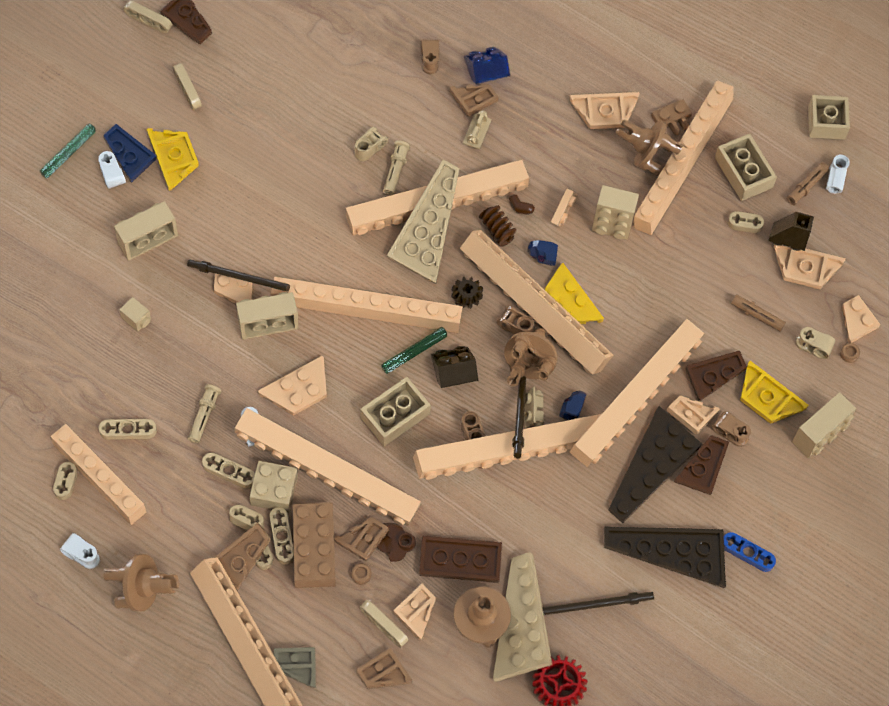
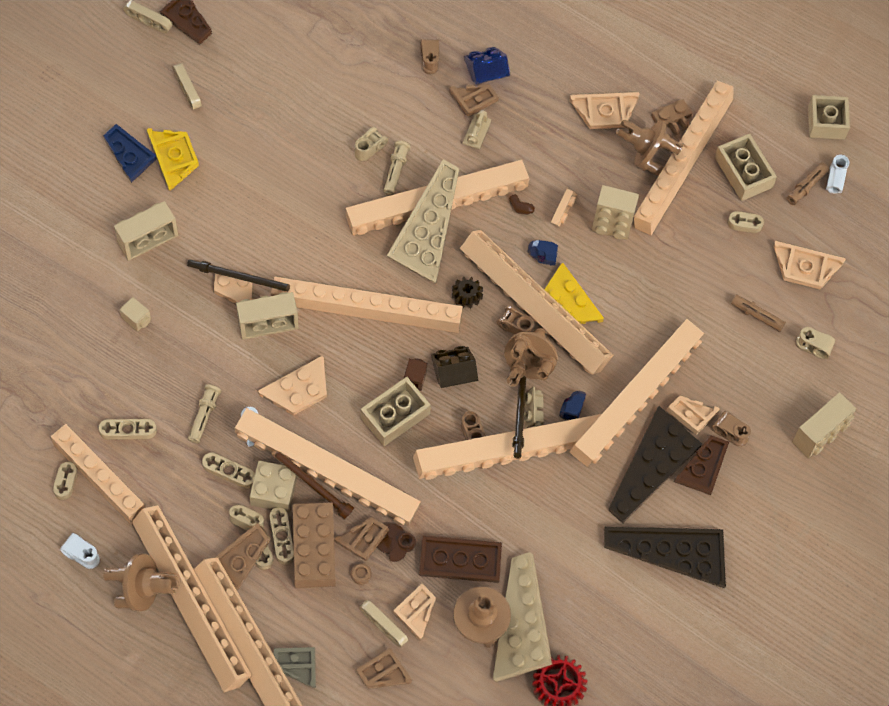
clear green axle [40,123,96,178] -> none
white piece [98,151,126,189] -> none
clear green axle [381,327,447,374] -> none
reddish brown piece [479,205,517,247] -> none
dark brown bar [542,592,654,615] -> none
reddish brown wing [686,350,747,402] -> none
blue beam [724,532,776,572] -> none
yellow wing [740,361,809,424] -> none
dark brown slope [768,212,814,251] -> none
medium nougat tile [840,343,860,363] -> none
light nougat wing [842,295,880,343] -> none
none -> light nougat brick [132,505,252,692]
none -> reddish brown piece [275,452,354,520]
none -> reddish brown brick [403,358,428,391]

